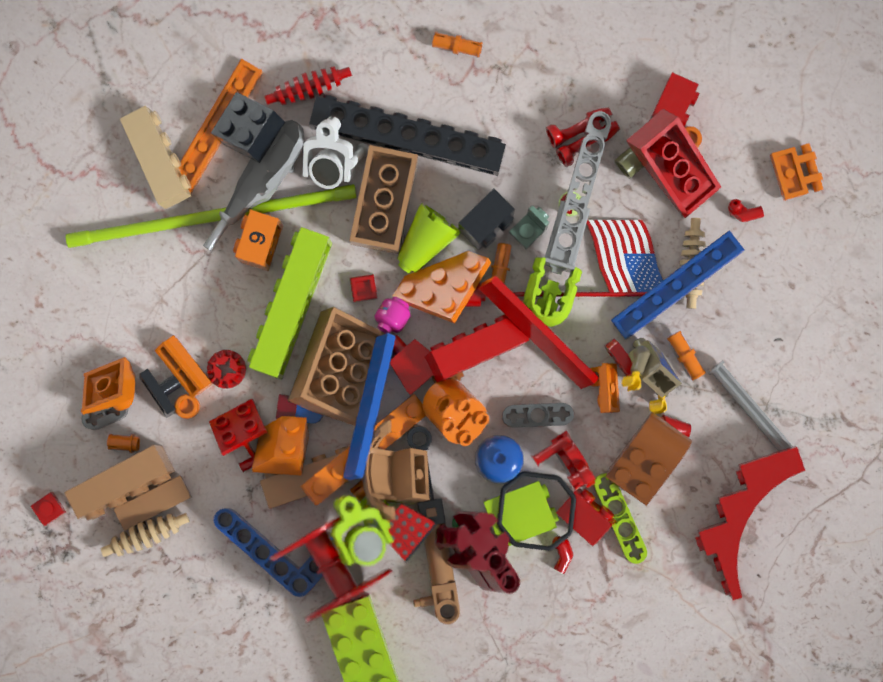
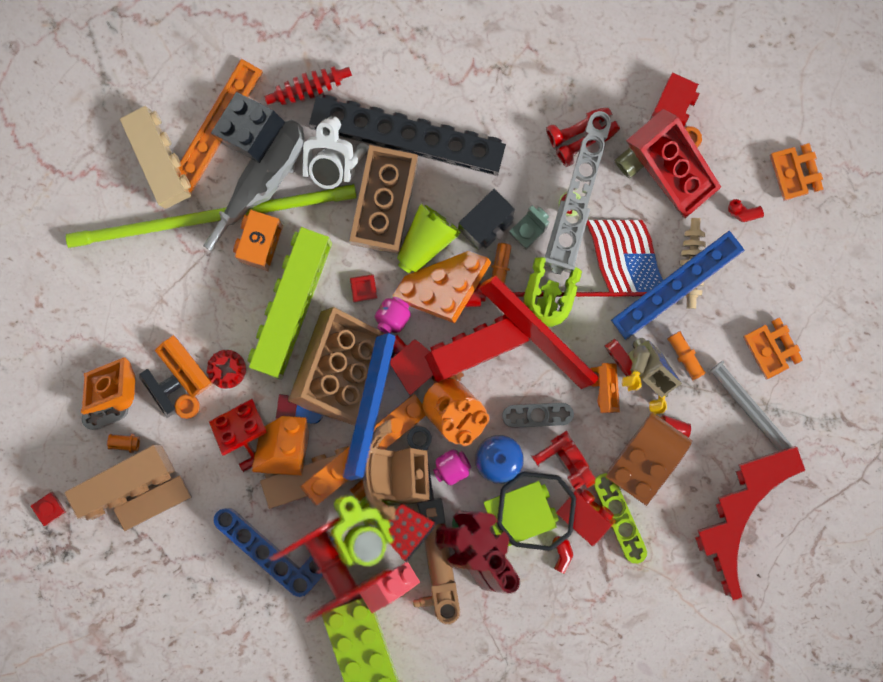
tan piece [100,513,190,557] -> none
orange pin [432,32,483,58] -> none
none -> coral brick [360,561,420,613]
none -> dark pink head [433,449,472,486]
none -> orange plate [743,317,803,380]

